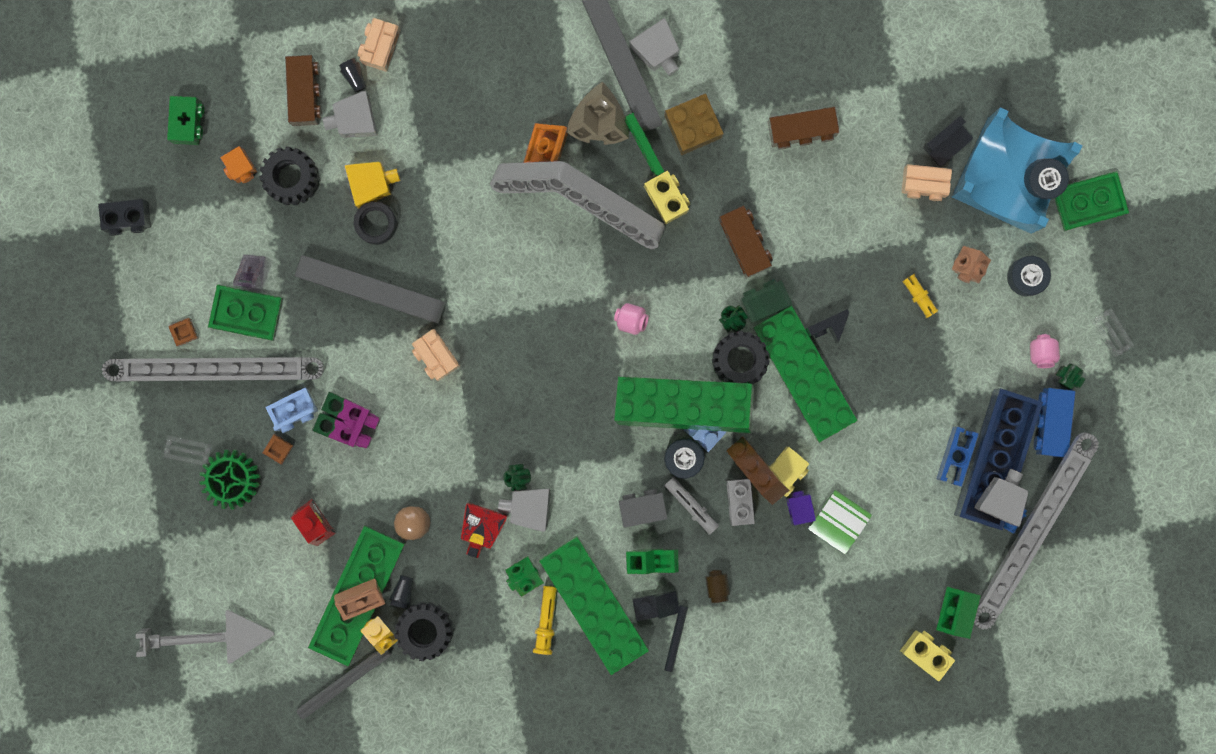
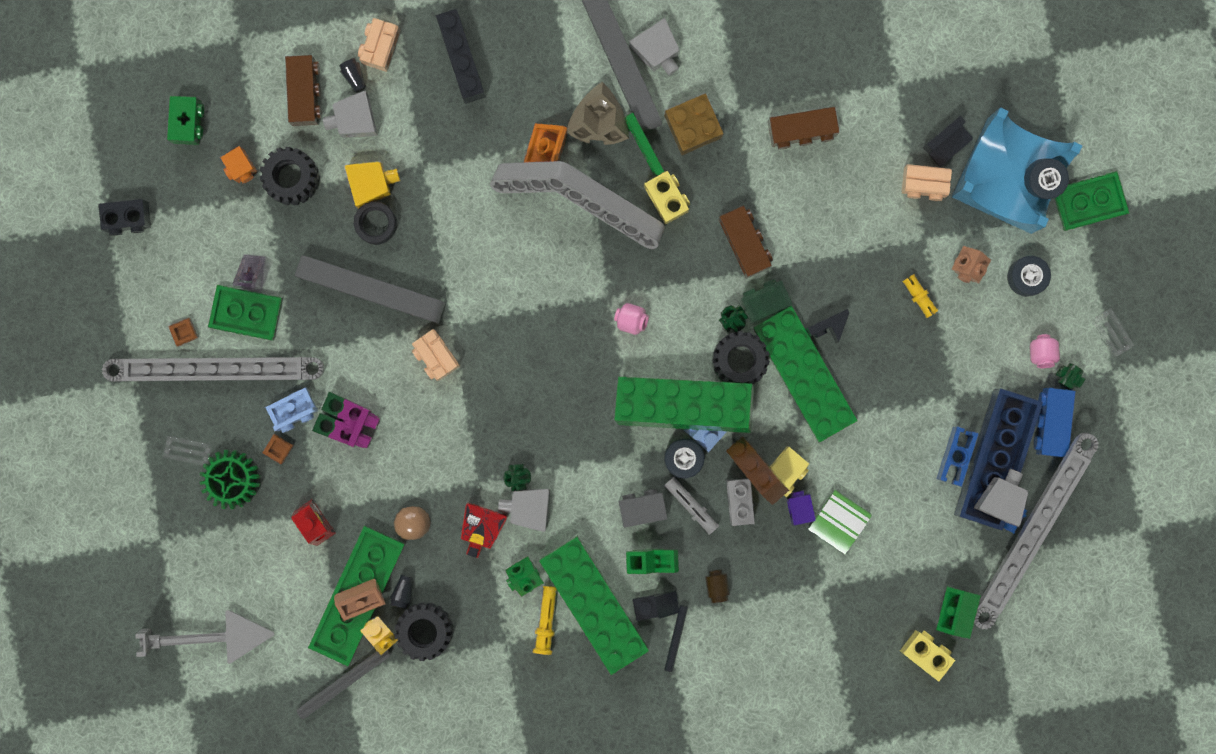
none -> black arch [436,8,486,104]

